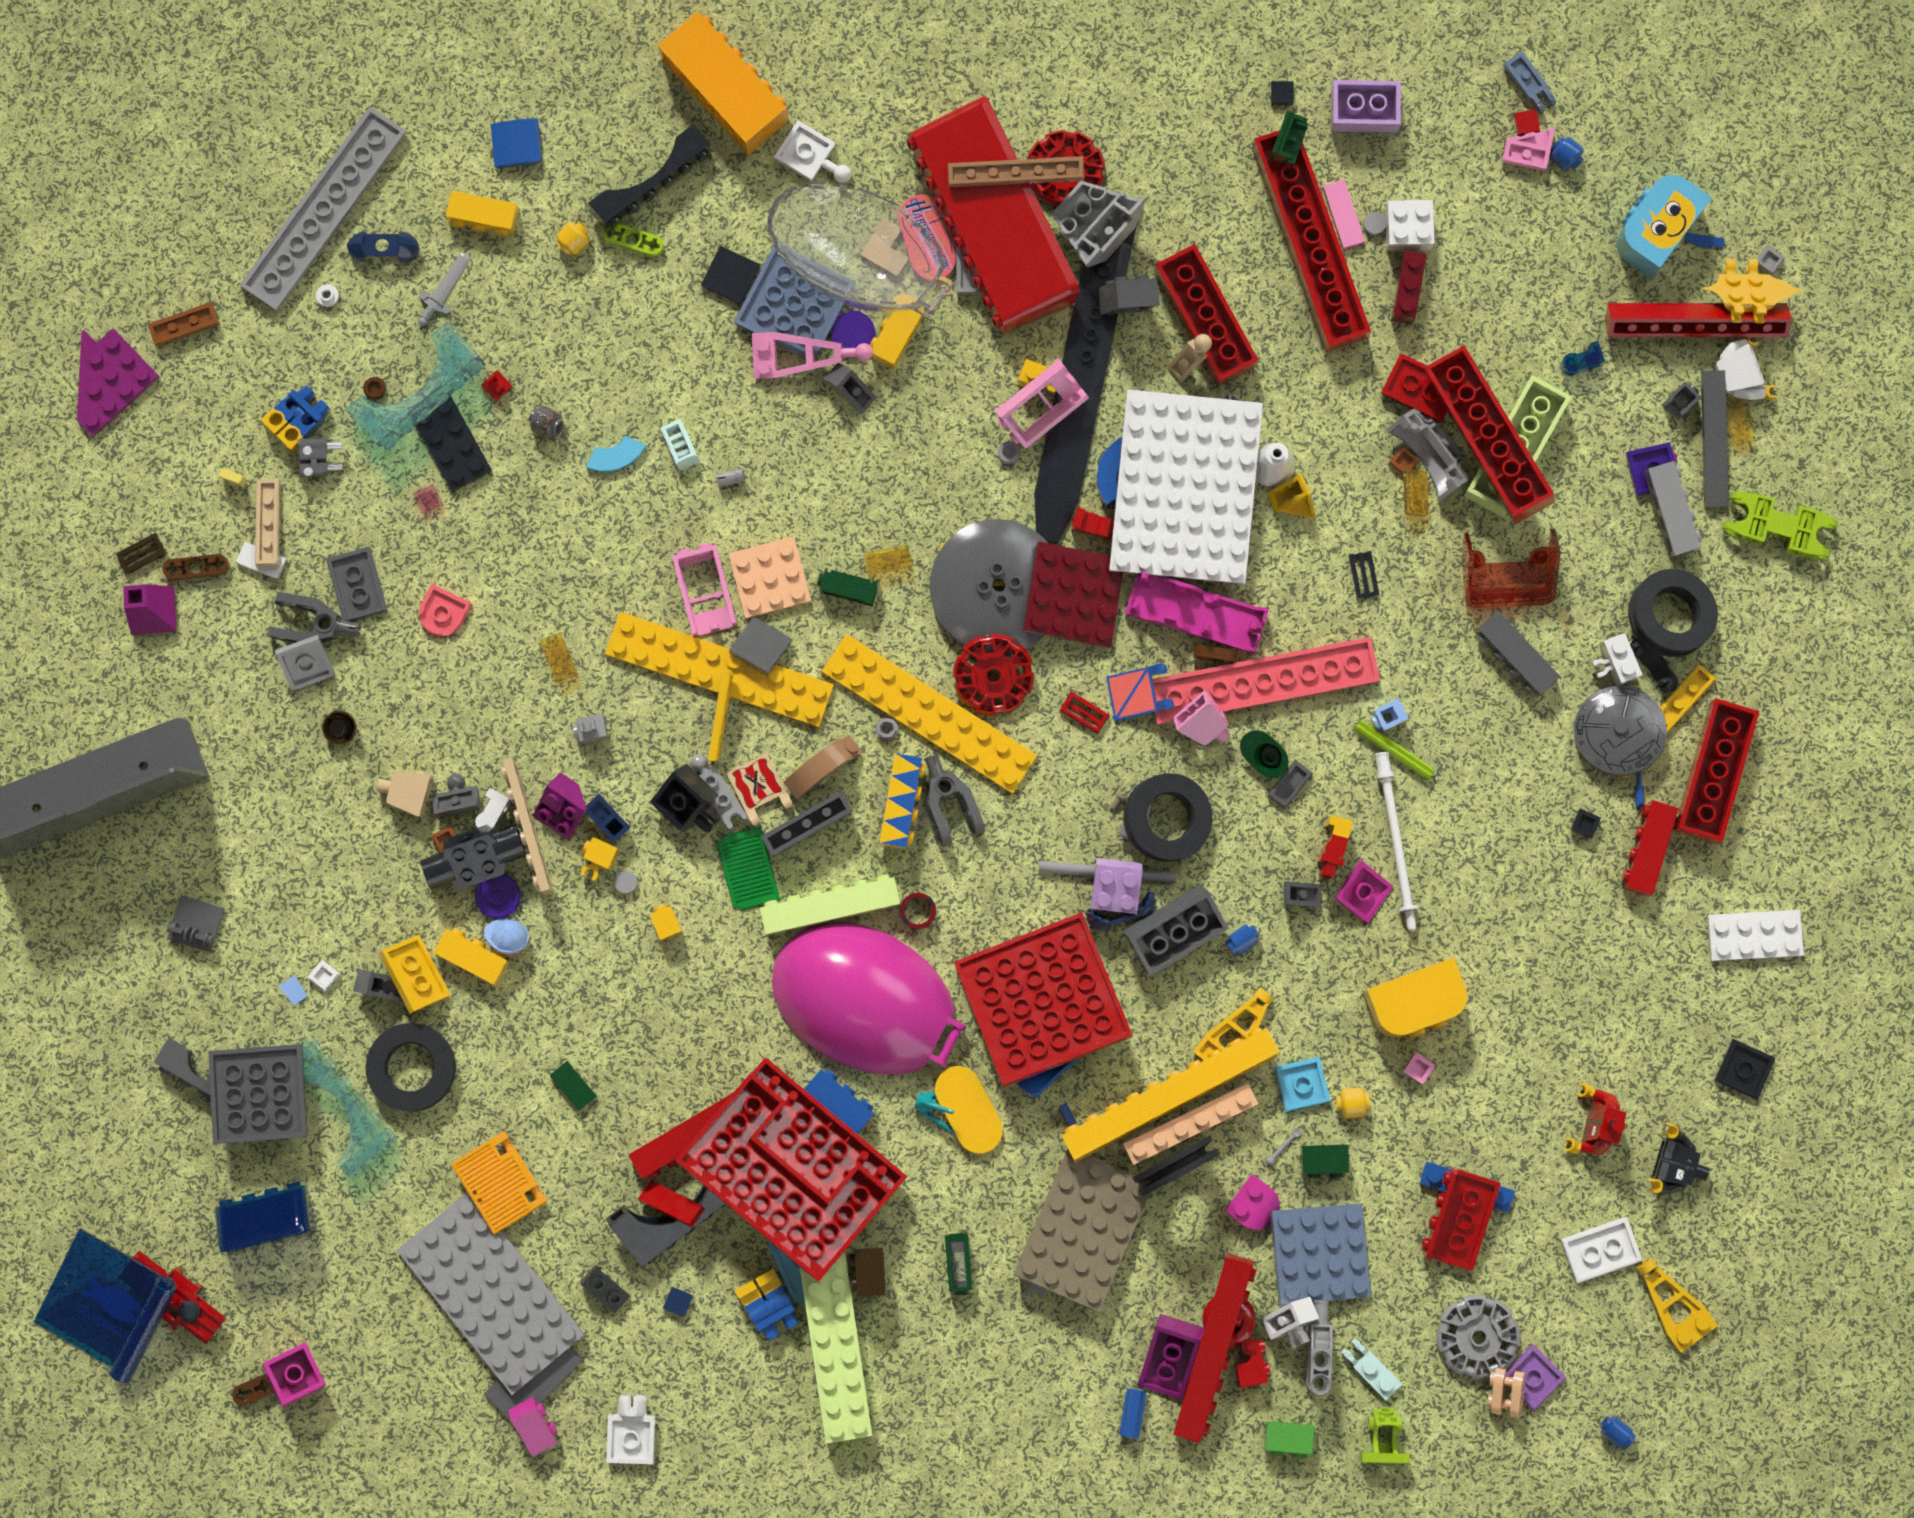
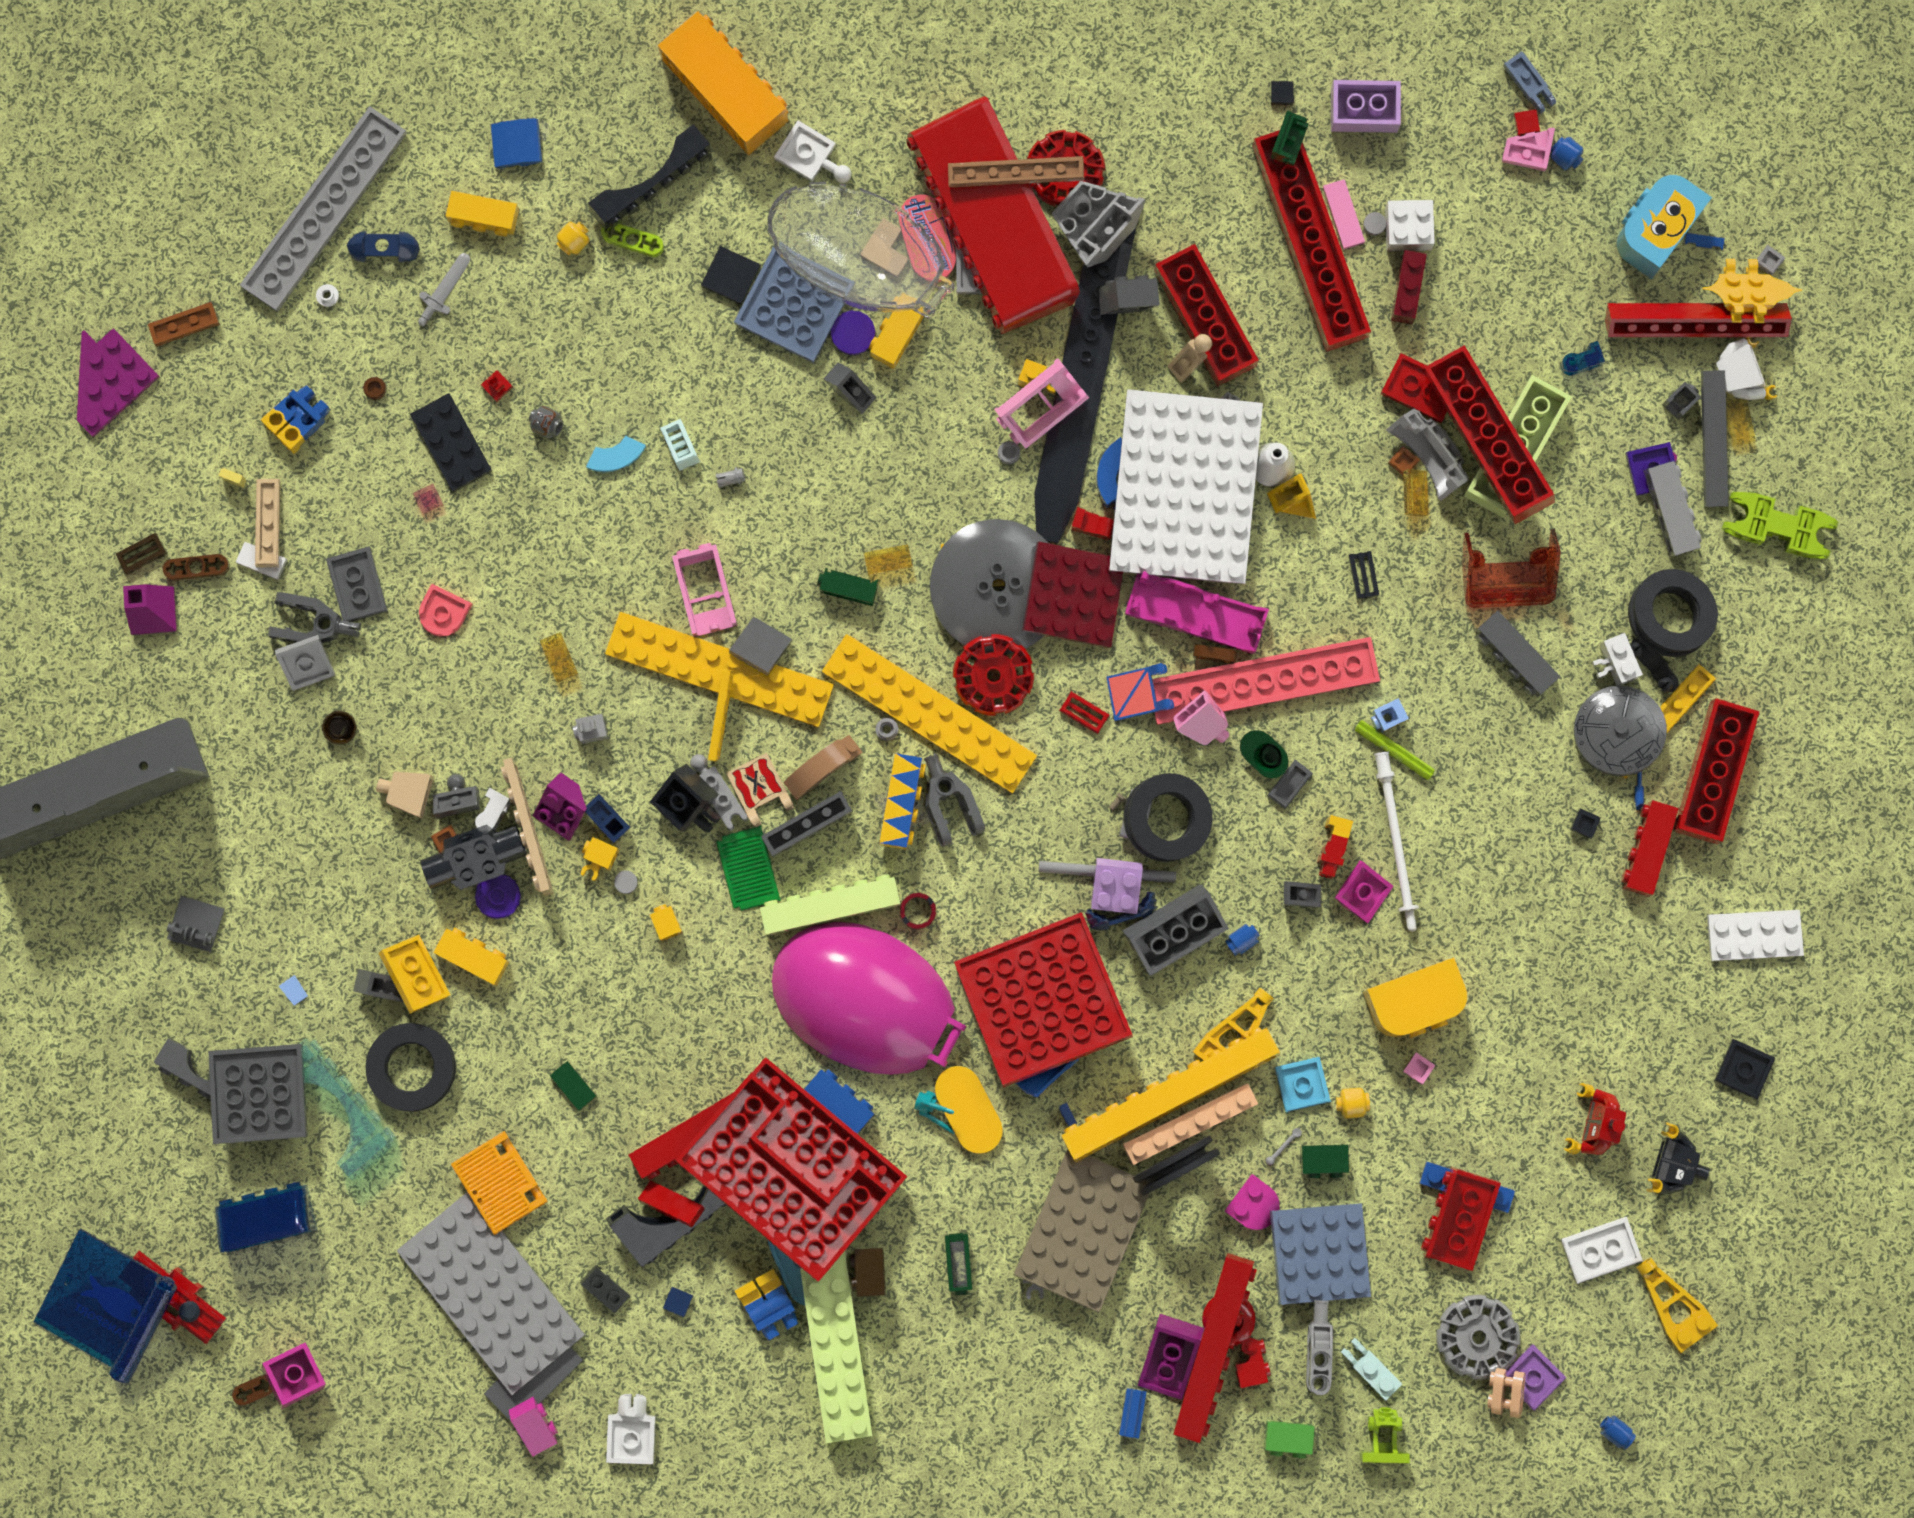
dark grey piece [297,438,343,477] -> none
white tile [307,960,341,992] -> none
clear light blue arch [345,322,486,453] -> none
light blue piece [485,919,529,959] -> none
light nougat plate [729,536,811,619] -> none
bright pink plate [752,332,873,378] -> none
white brick [1262,1297,1319,1349] -> none

